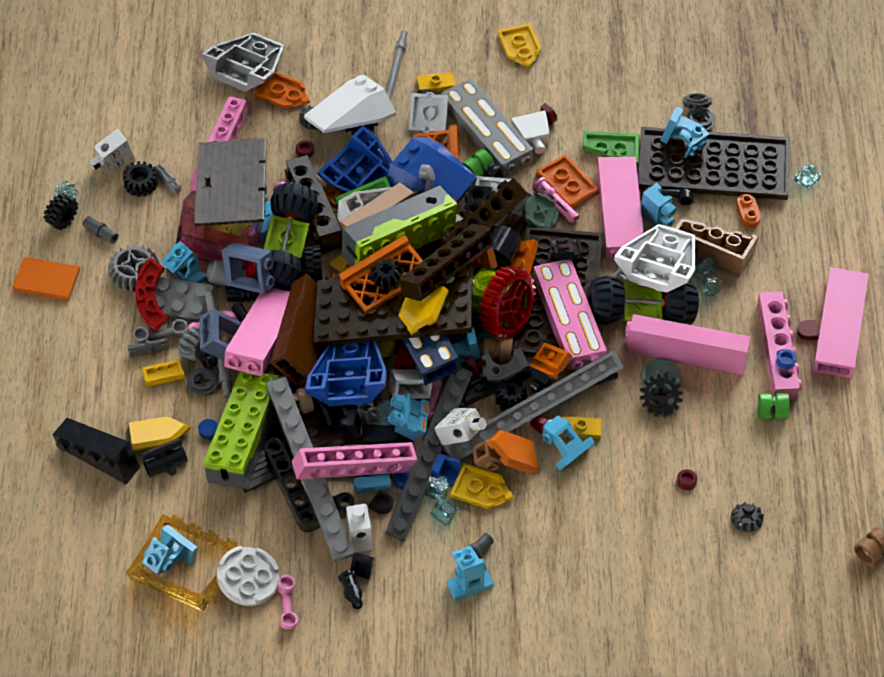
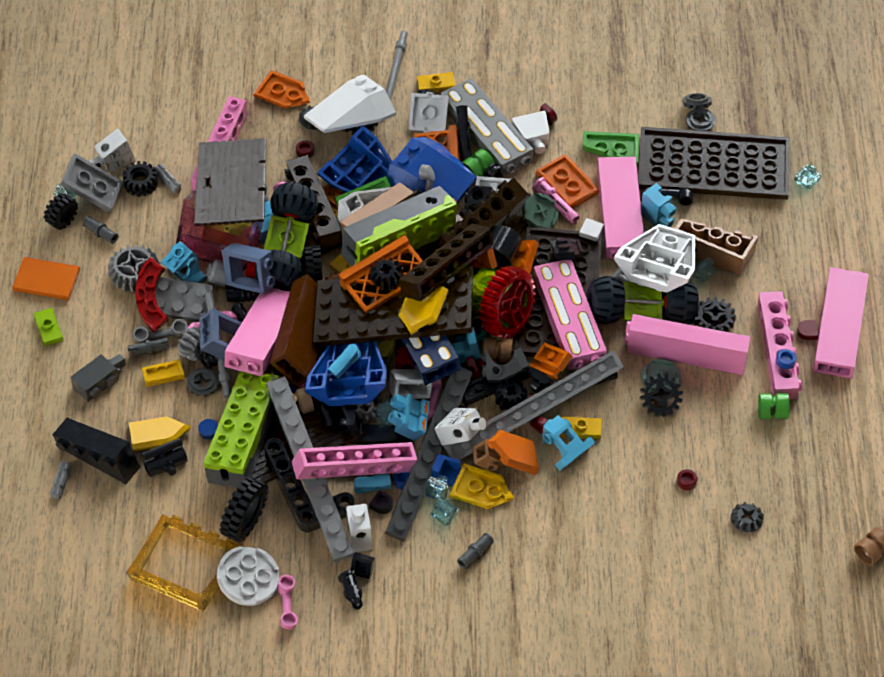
medium azure tile [142,524,198,574] -> none
light grey wedge [201,32,284,92] -> none
medium azure tile [447,546,494,601] -> none
yellow tile [497,23,542,67] -> none
medium azure tile [660,107,709,158] -> none
clear light blue tile [703,276,722,296] -> none
orange plate [737,194,761,228] -> none
none -> lime plate [33,307,64,346]
none -> light grey axle [50,461,71,499]
none -> light grey plate [60,153,123,213]
none -> dark grey hinge [70,354,126,402]
none -> black tyre [220,476,269,543]
none -> medium azure bar [328,344,361,379]
none -> black pin [456,105,472,162]
none -> white tile [579,218,604,242]
none -> black gear [694,297,736,332]

